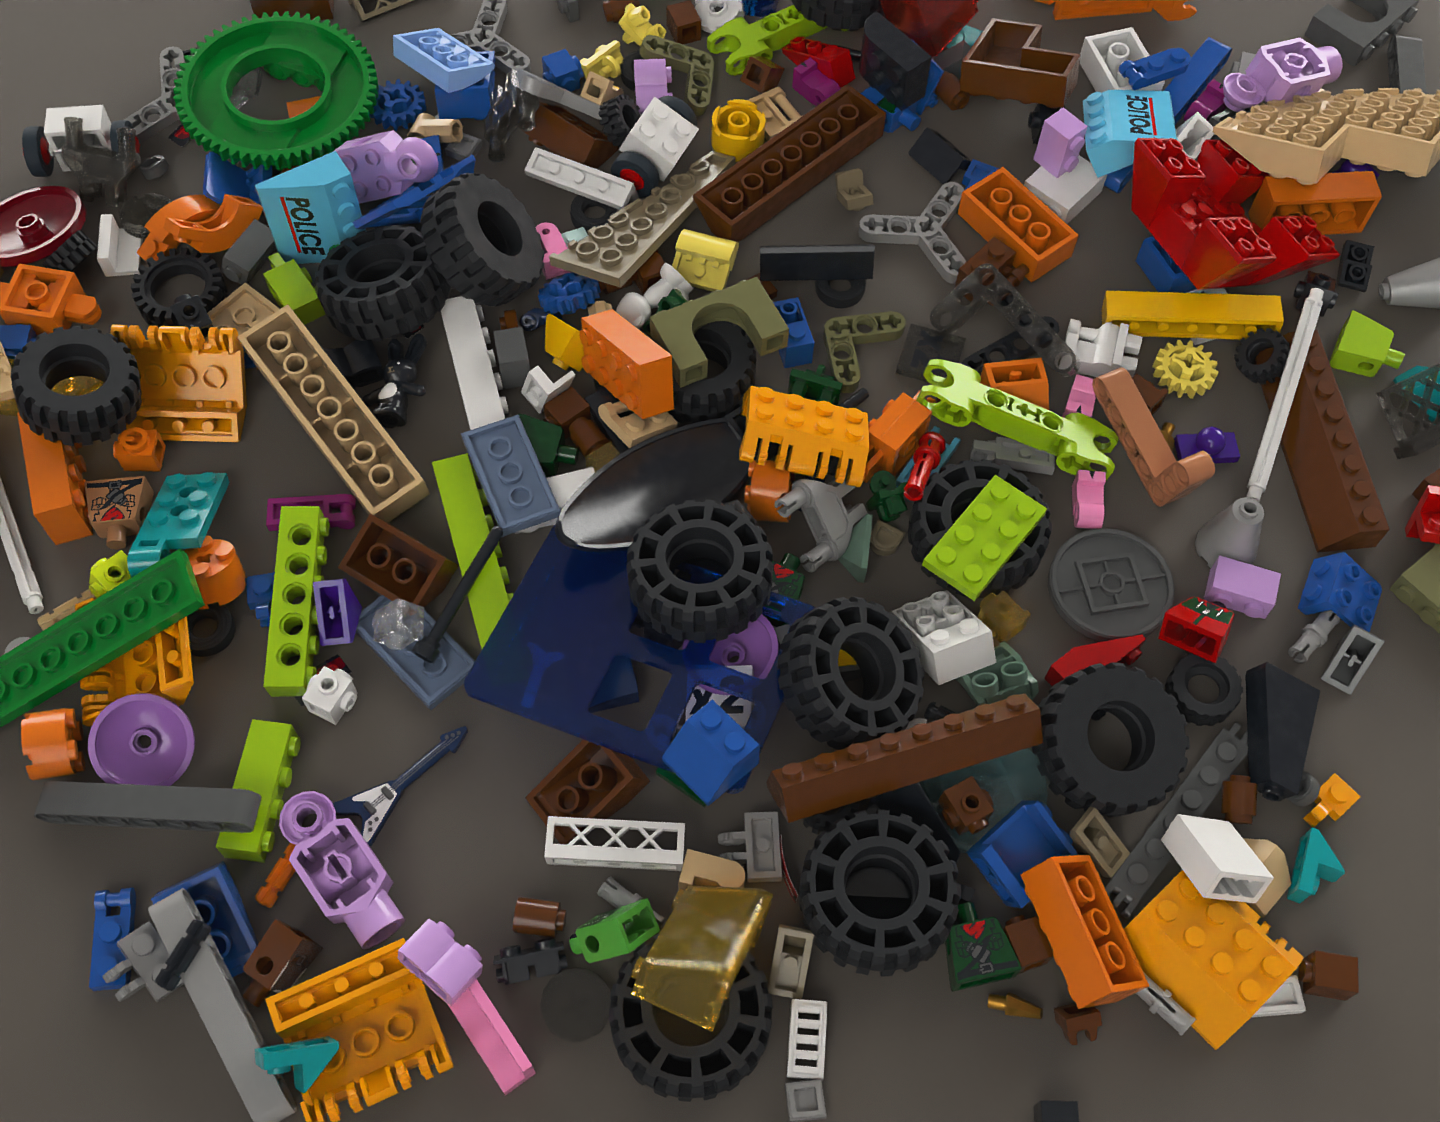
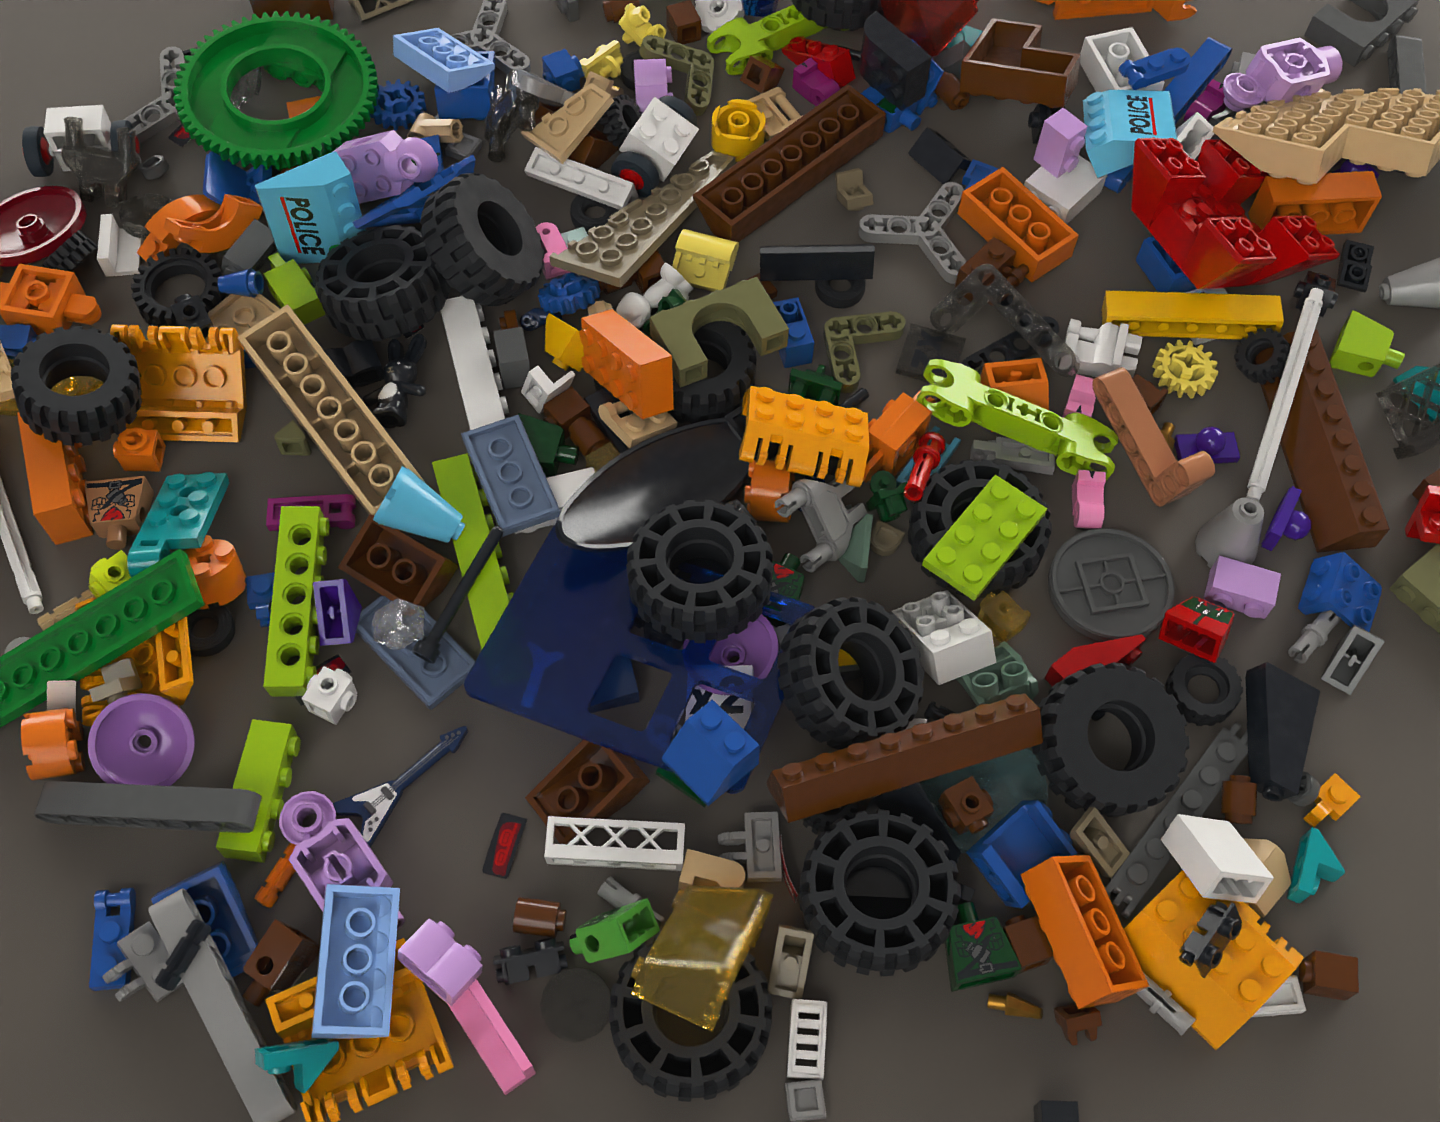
none -> white sticker [47,680,76,713]
none -> dark tan bracket [89,658,143,705]
none -> blue cone [217,268,264,297]
none -> olive slope [274,420,312,456]
none -> light blue slope [311,884,400,1039]
none -> medium azure cone [373,466,465,543]
none -> sticker [482,813,527,879]
none -> tan wing [521,83,614,164]
none -> black hinge [1179,901,1242,978]
none -> dark purple tile [1261,486,1311,551]

